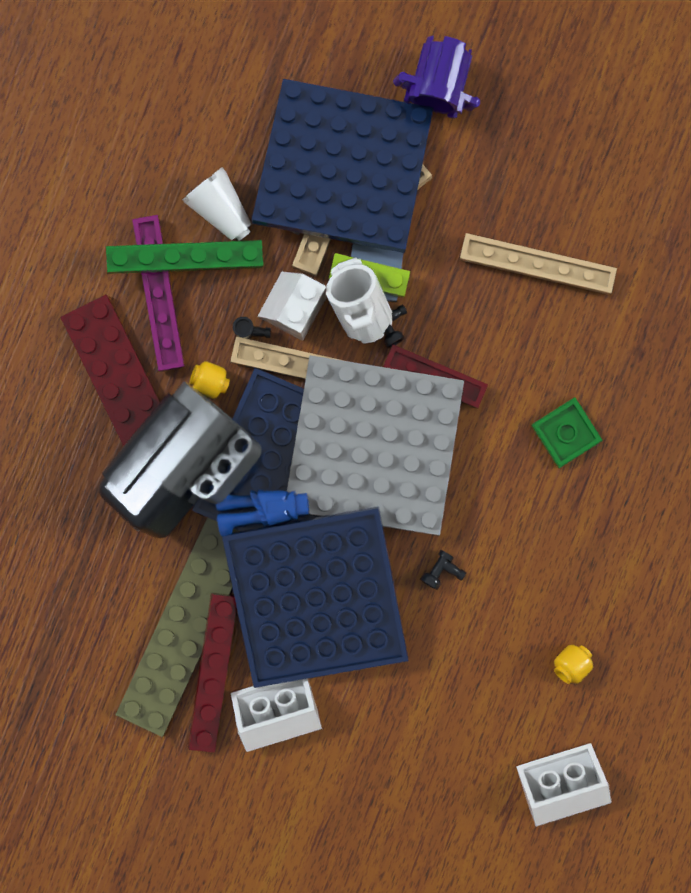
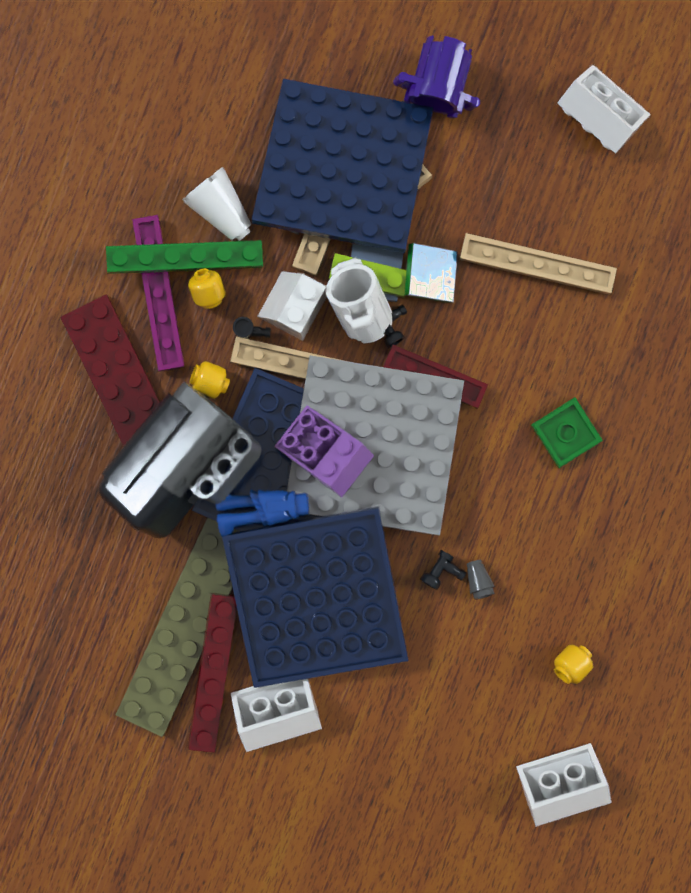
none -> yellow head [188,268,225,309]
none -> medium lavender slope [275,405,374,498]
none -> tile [404,243,458,303]
none -> dark grey cone [466,560,495,600]
none -> white slope [557,65,651,153]

